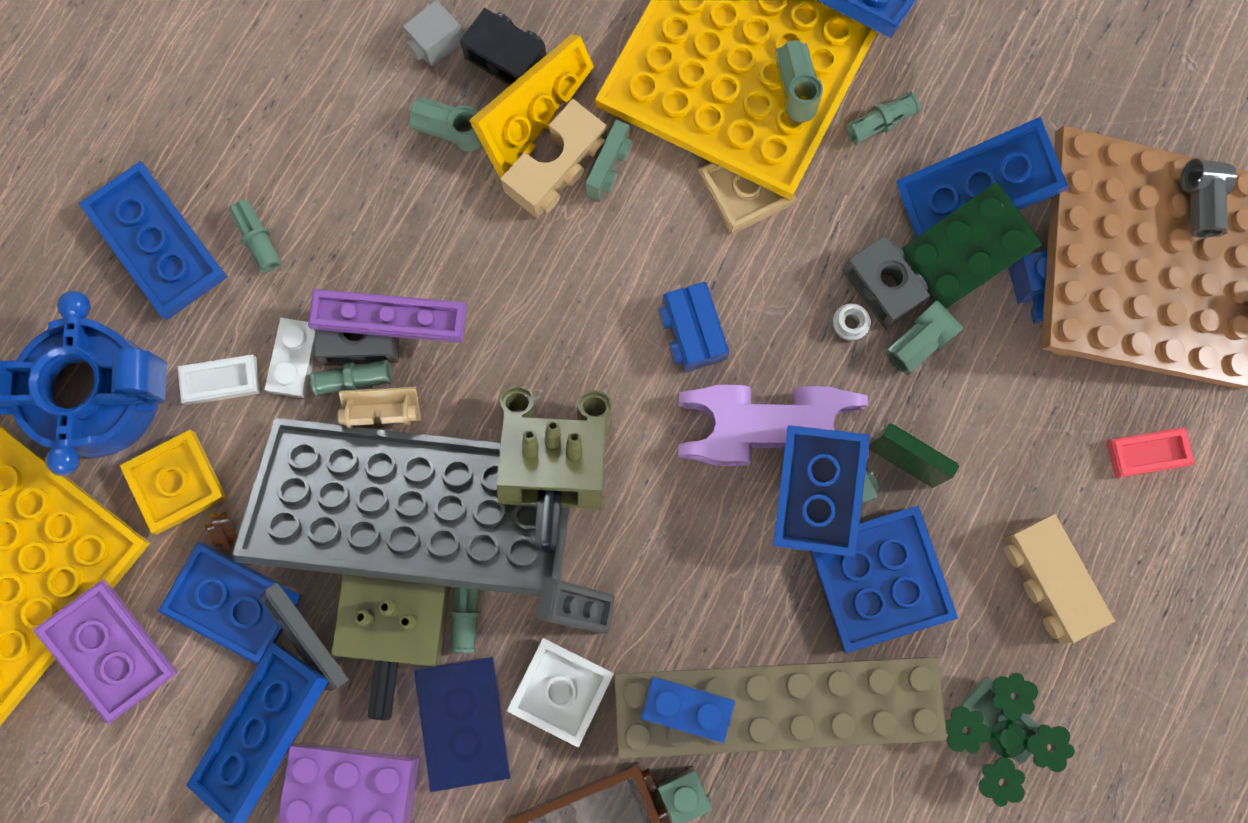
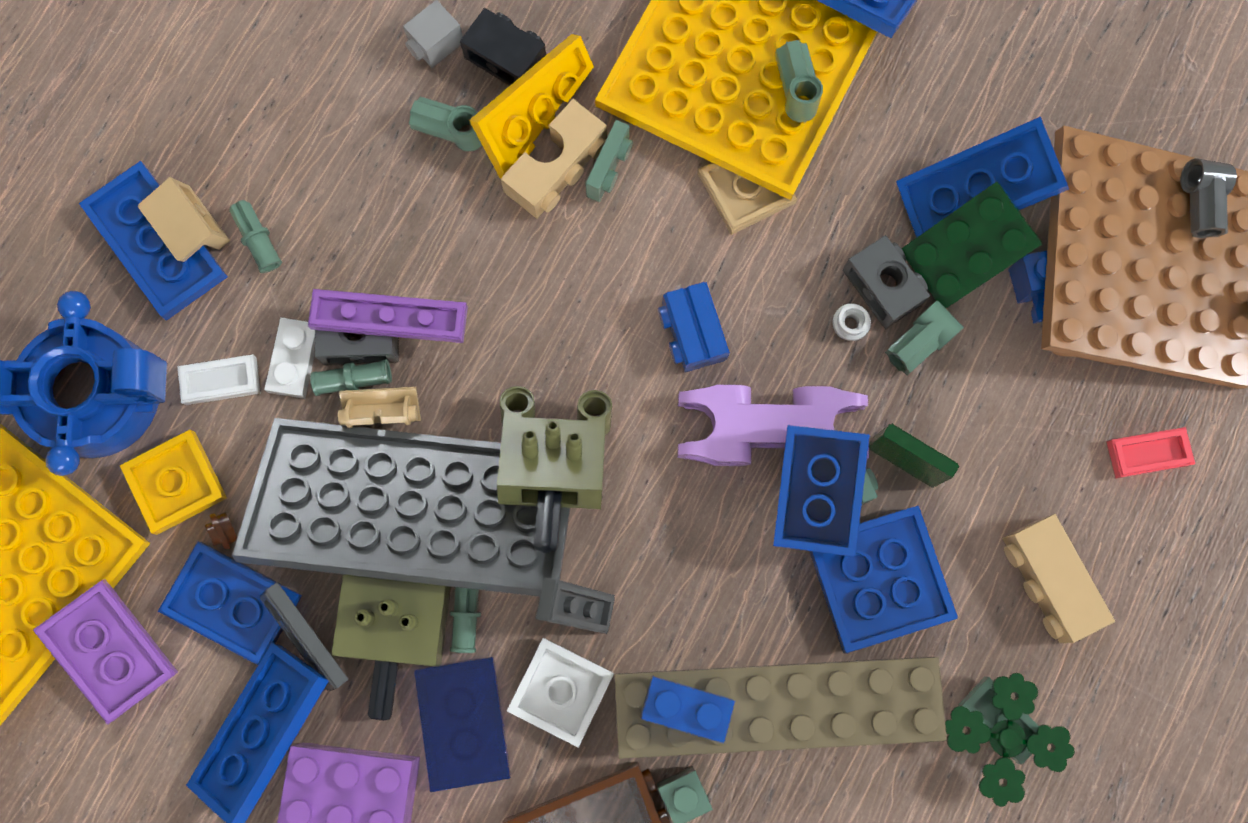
sand green pin [846,91,921,145] -> none
none -> tan panel [138,177,230,262]

